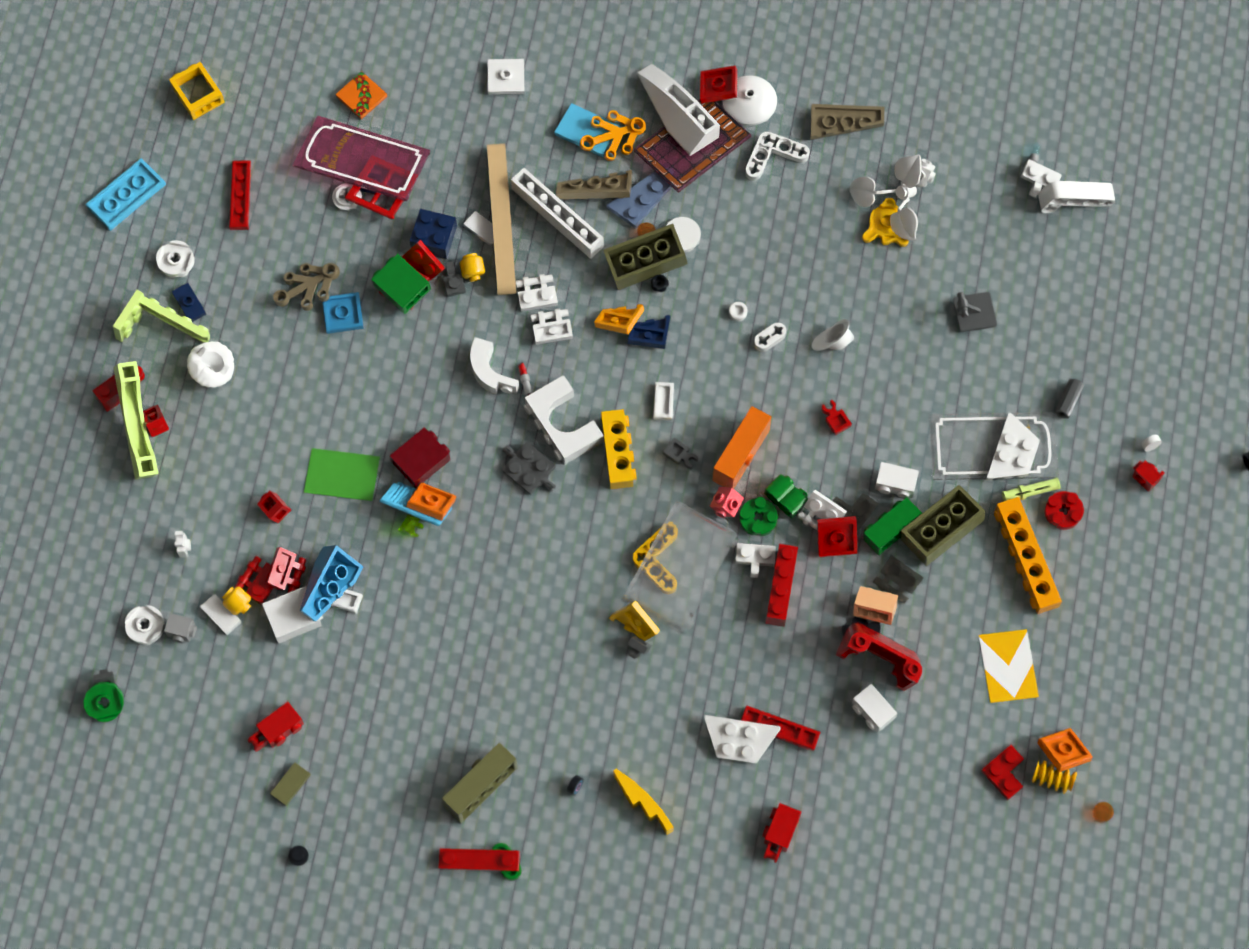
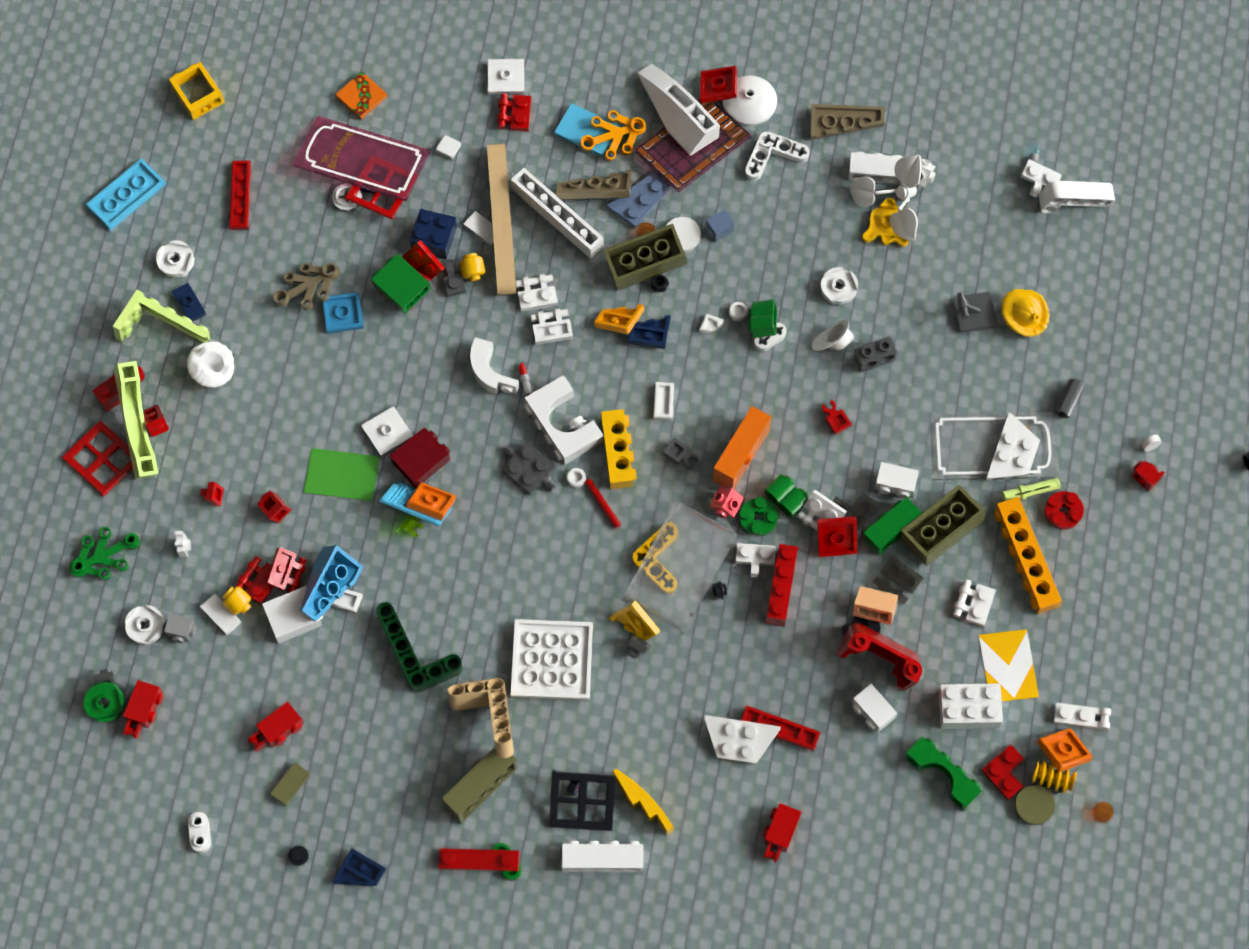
none -> red window [62,420,133,497]
none -> green plant [69,527,140,581]
none -> red brick [123,680,164,739]
none -> white plate [188,812,211,853]
none -> red tile [199,482,224,507]
none -> dark blue wing [332,848,387,886]
none -> white plate [361,406,413,457]
none -> dark green beam [376,602,463,693]
none -> white tile [436,135,461,160]
none -> tan beam [448,678,514,758]
none -> red plate [496,93,532,132]
none -> white plate [511,619,593,700]
none -> black window [549,770,616,831]
none -> white brick [562,841,643,872]
none -> white tile [567,468,586,488]
none -> white plate [568,416,587,431]
none -> red bar [584,479,622,529]
none -> white tile [699,313,724,333]
none -> sand blue brick [705,209,735,242]
none -> black plate [712,581,727,600]
none -> green brick [748,299,777,338]
none -> white plate [820,267,858,305]
none -> white brick [848,151,903,185]
none -> dark grey brick [853,336,897,373]
none -> green arch [904,736,982,811]
none -> white brick [938,684,1003,729]
none -> white plate [953,579,996,627]
none -> yellow piece [1001,289,1050,337]
none -> olive tile [1015,785,1055,825]
none -> white plate [1053,703,1111,730]

